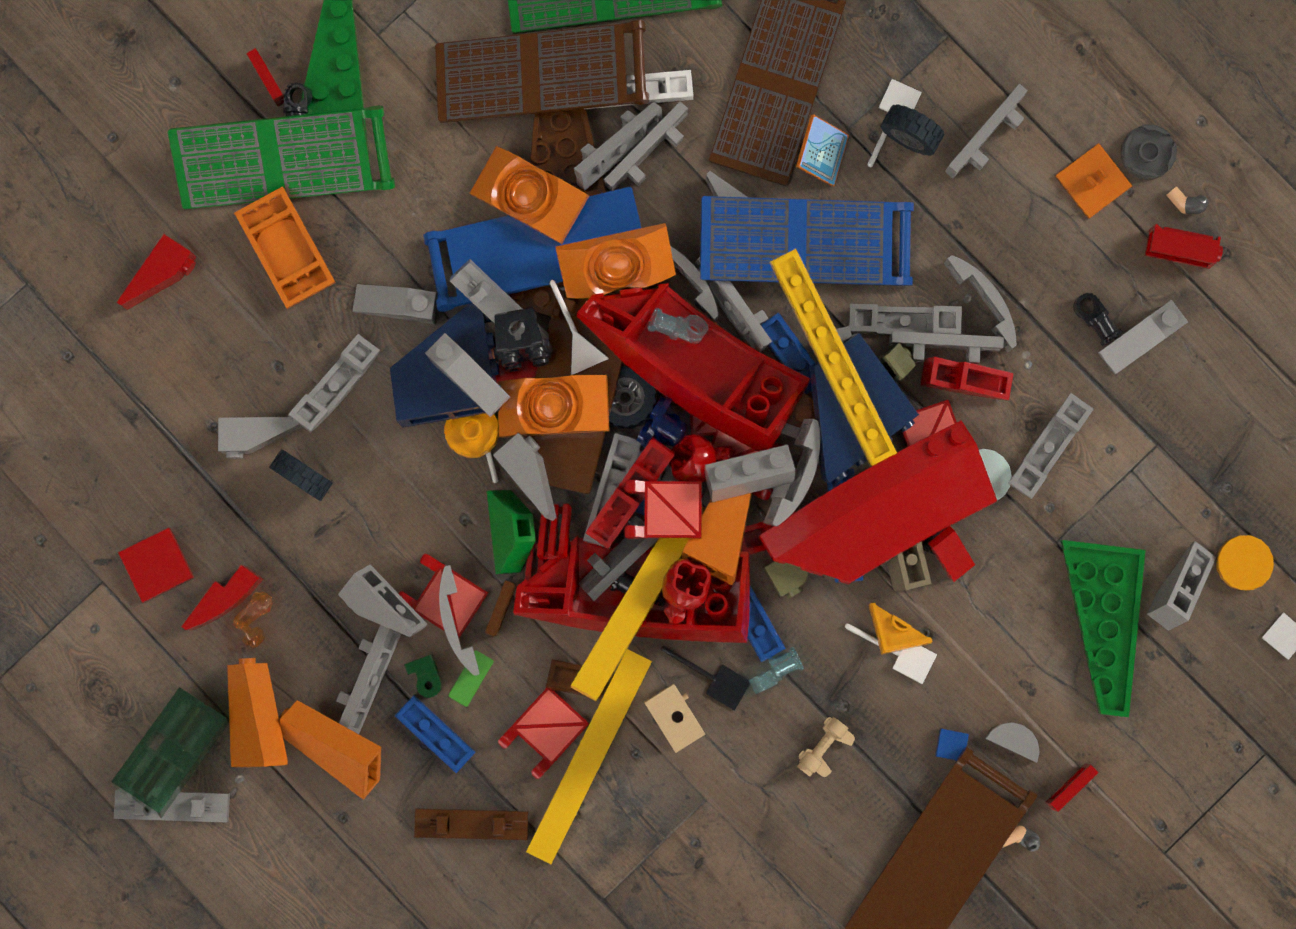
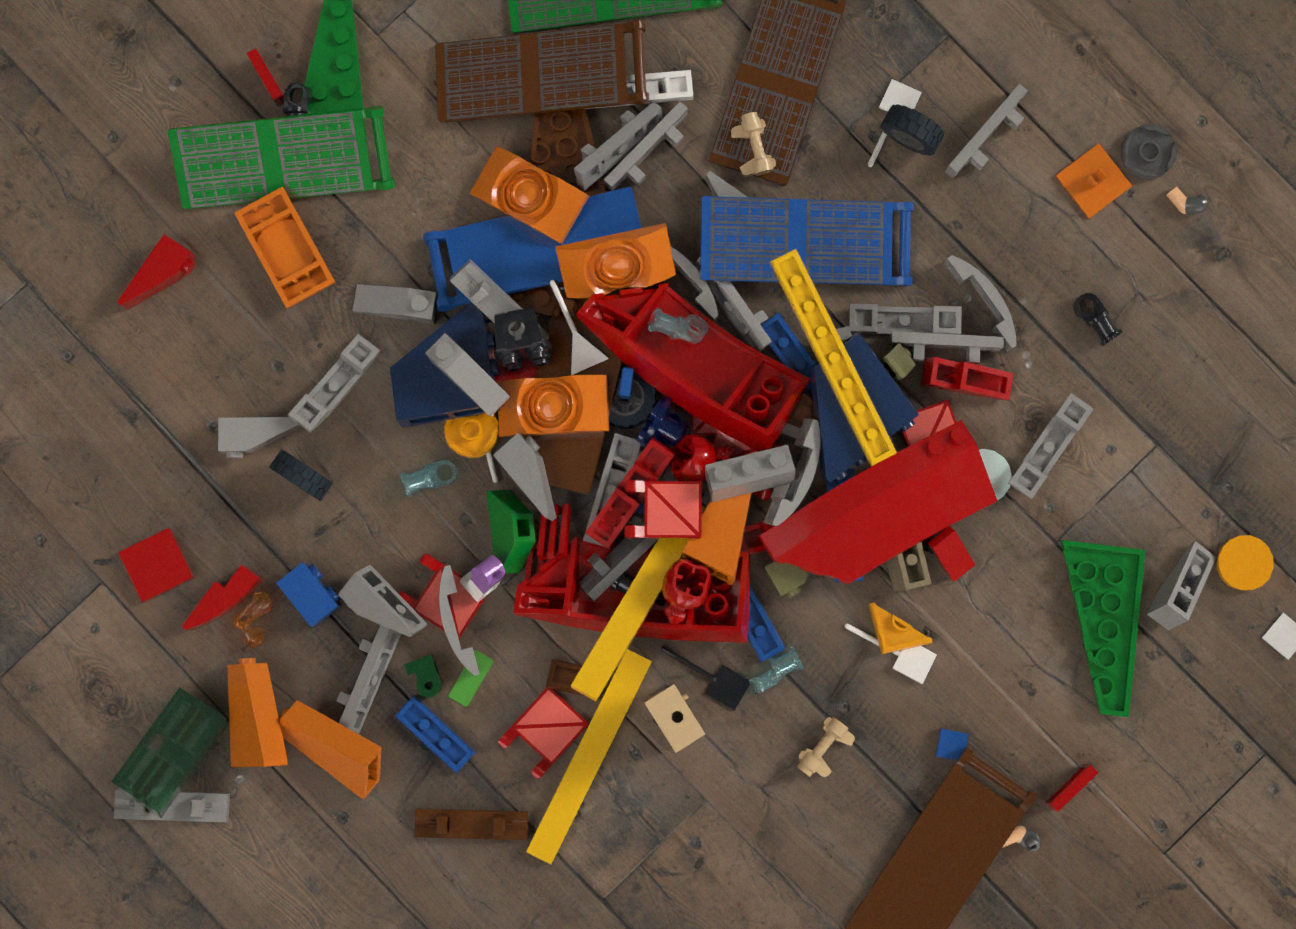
reddish brown tile [485,580,517,637] -> none
piece [796,115,849,186] -> none
light grey tile [984,722,1040,763] -> none
light grey slope [1098,300,1188,375] -> none
red window [1144,224,1223,269] -> none
none -> blue brick [277,562,341,628]
none -> clear light blue connector [400,460,458,497]
none -> medium lavender leg [460,555,505,603]
none -> blue tile [619,367,634,400]
none -> tan piece [731,112,776,177]

